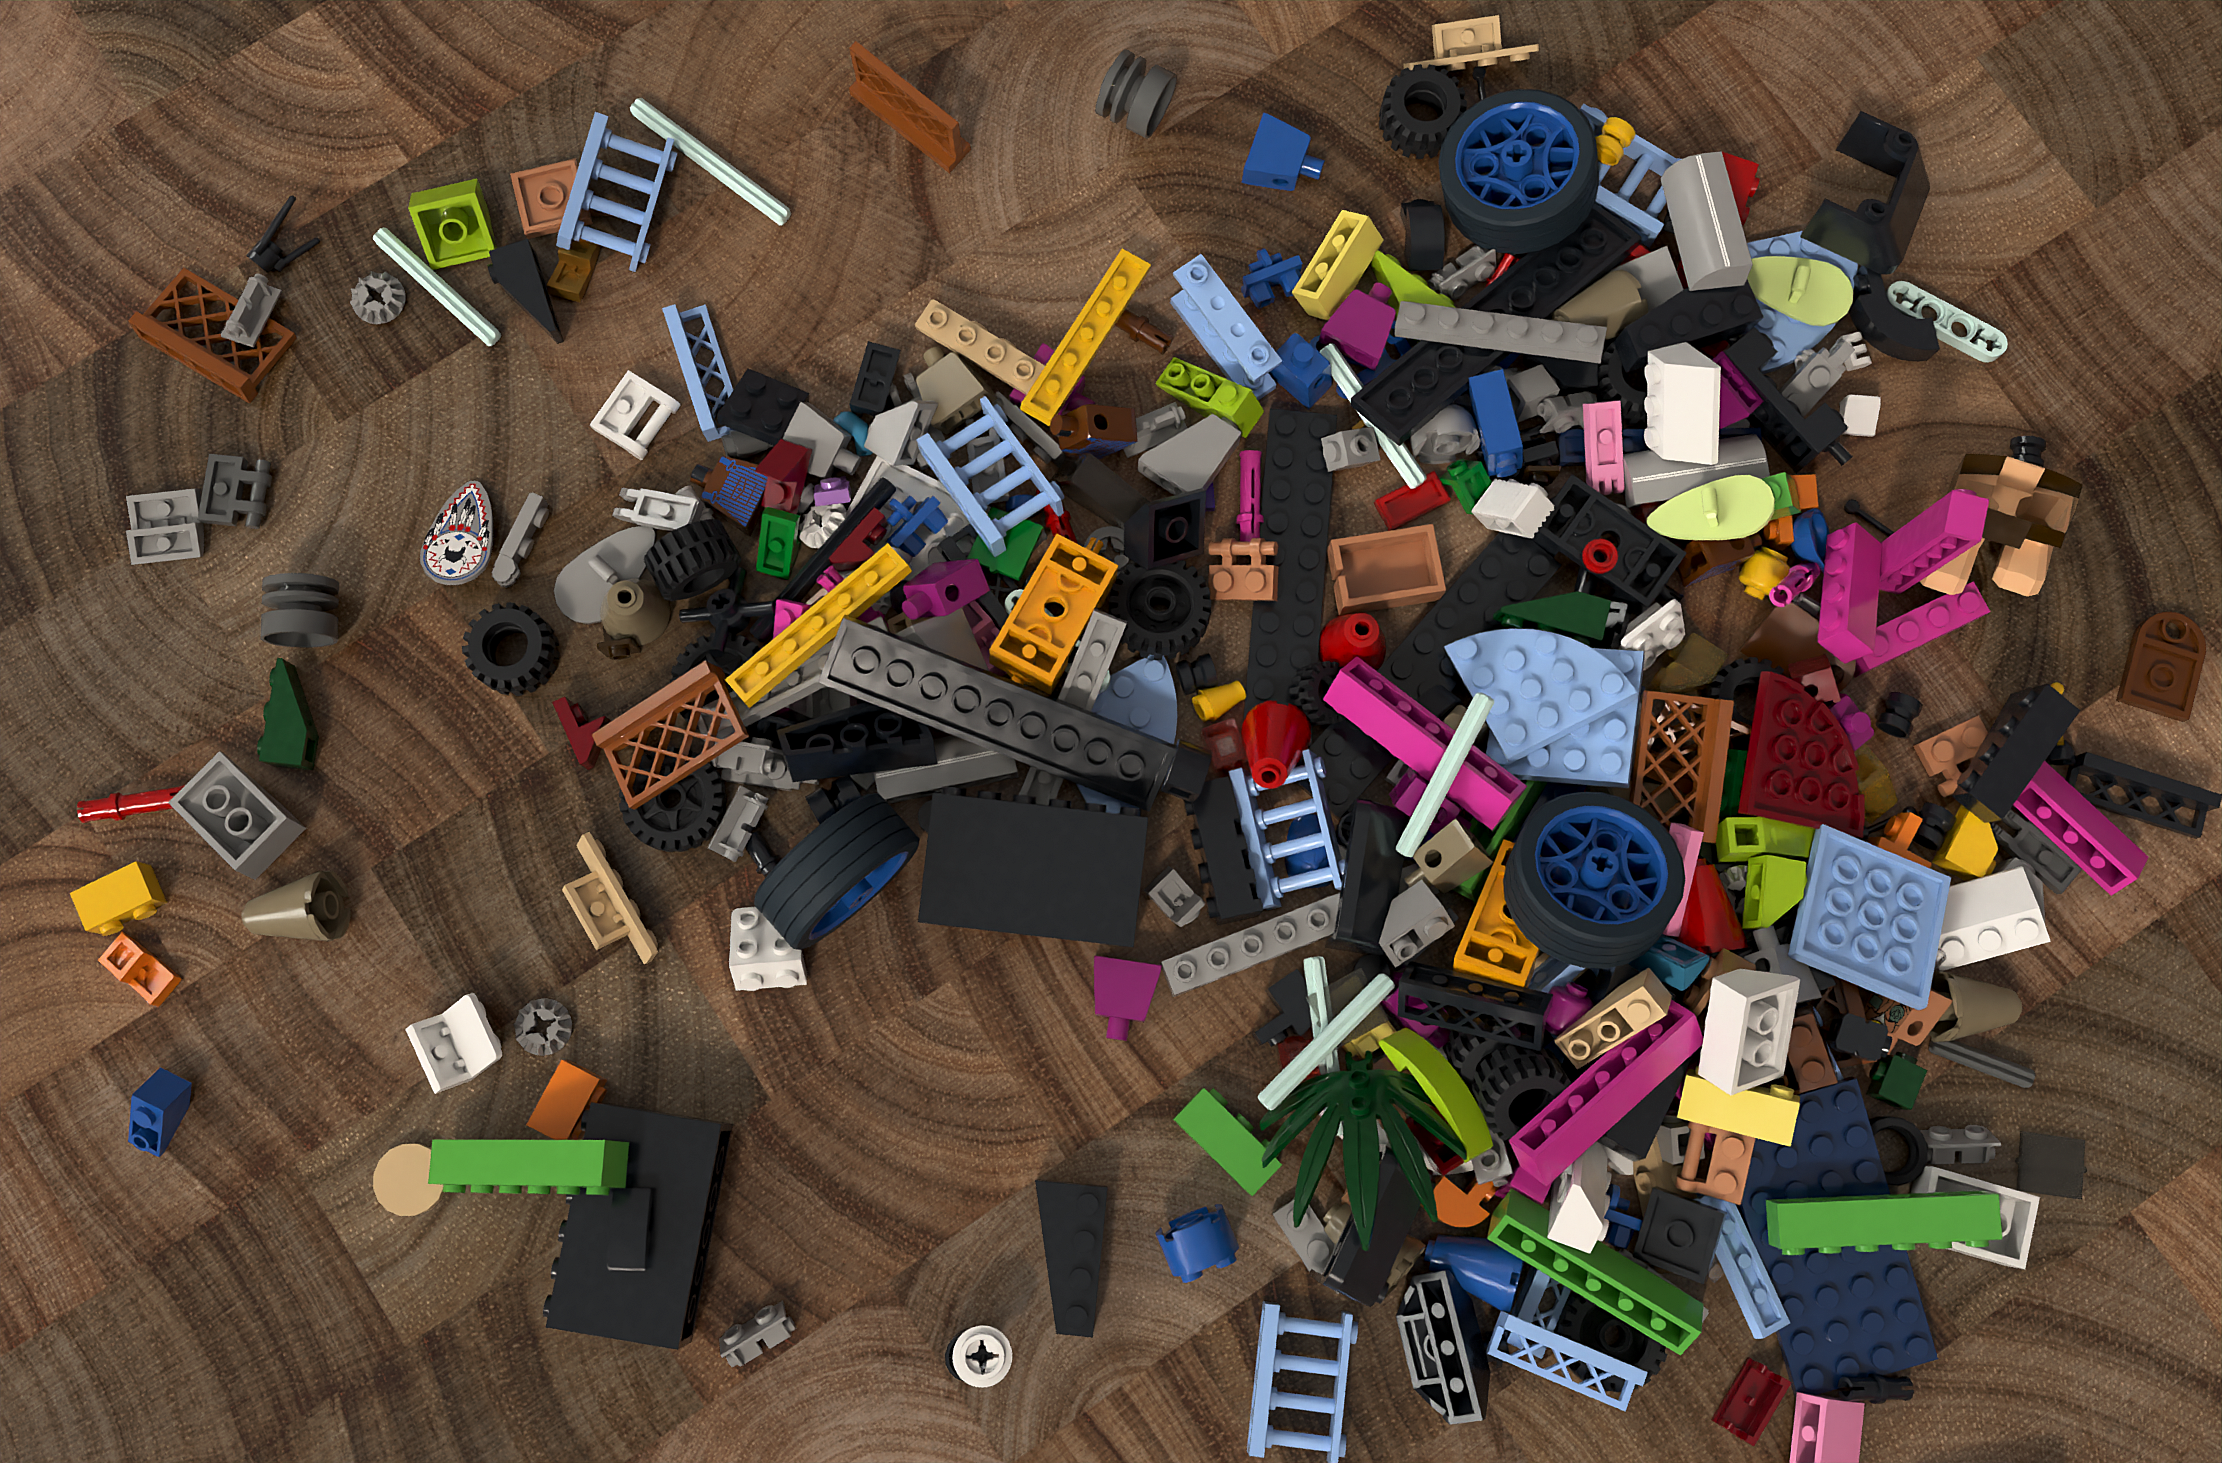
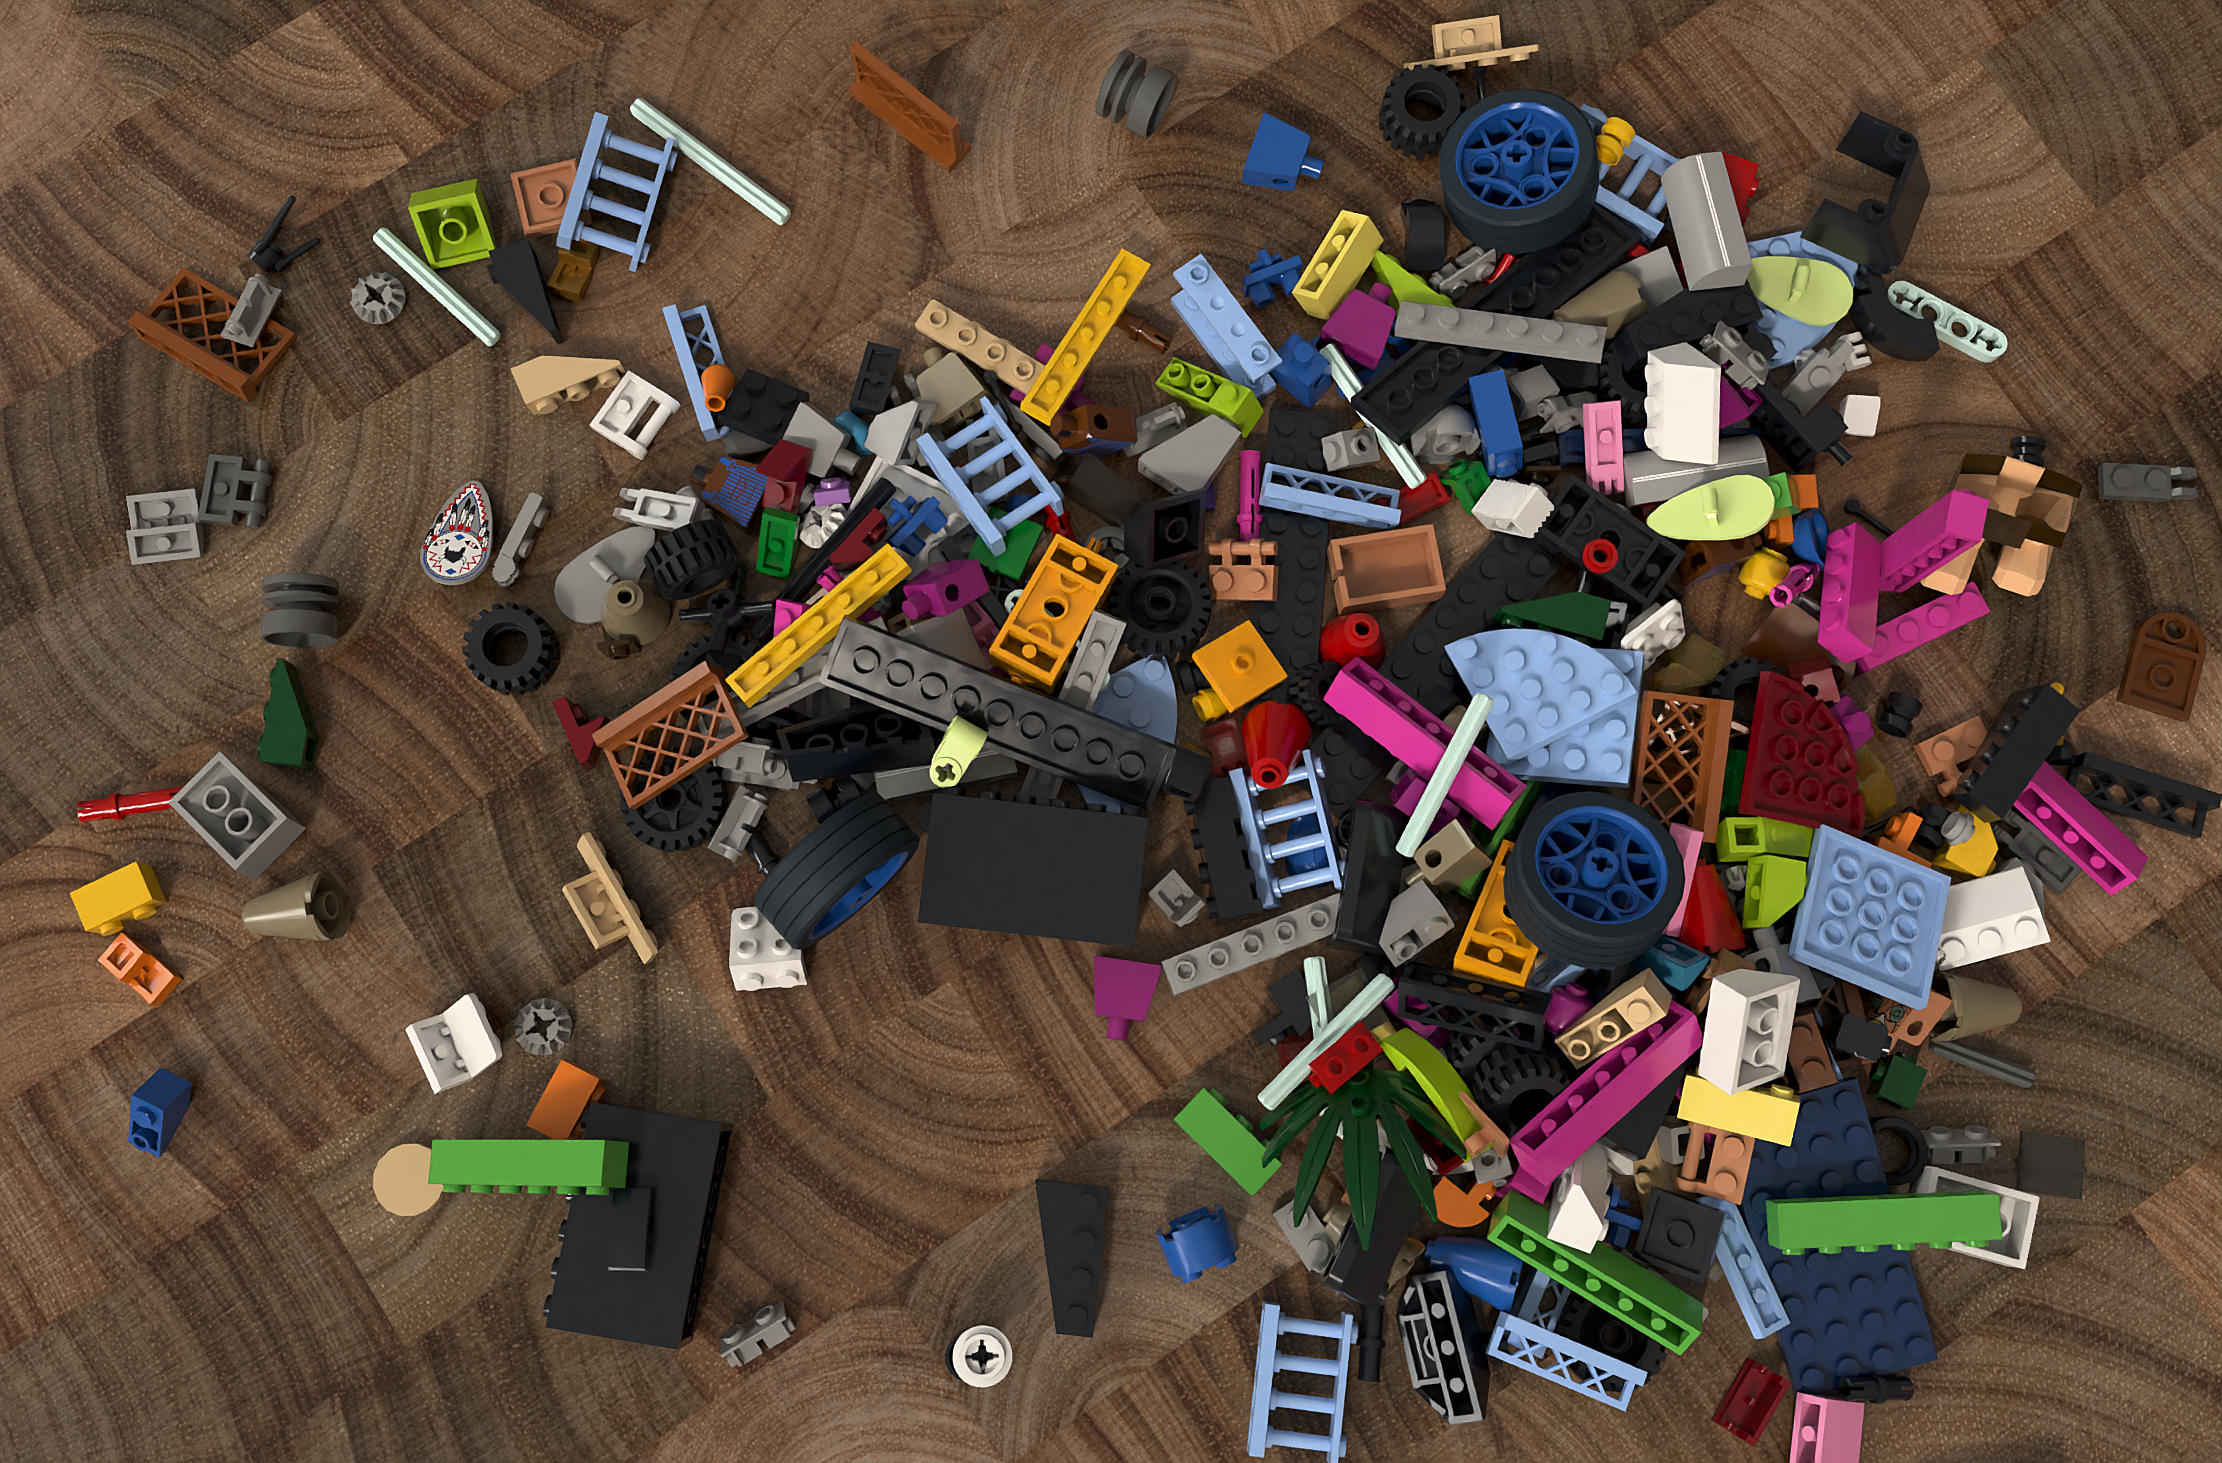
none -> tan slope [511,355,627,415]
none -> orange cone [701,364,735,412]
none -> yellowish green piece [929,715,988,788]
none -> black hinge [982,370,1023,435]
none -> light orange plate [1191,620,1288,713]
none -> light blue fence [1258,463,1401,531]
none -> red hinge [1308,1021,1383,1094]
none -> black pin [1356,1304,1386,1382]
none -> nougat piece [1458,1091,1510,1159]
none -> light grey hinge [1700,320,1770,390]
none -> light grey plate [1941,811,1975,846]
none -> dark grey hinge [2098,463,2198,502]

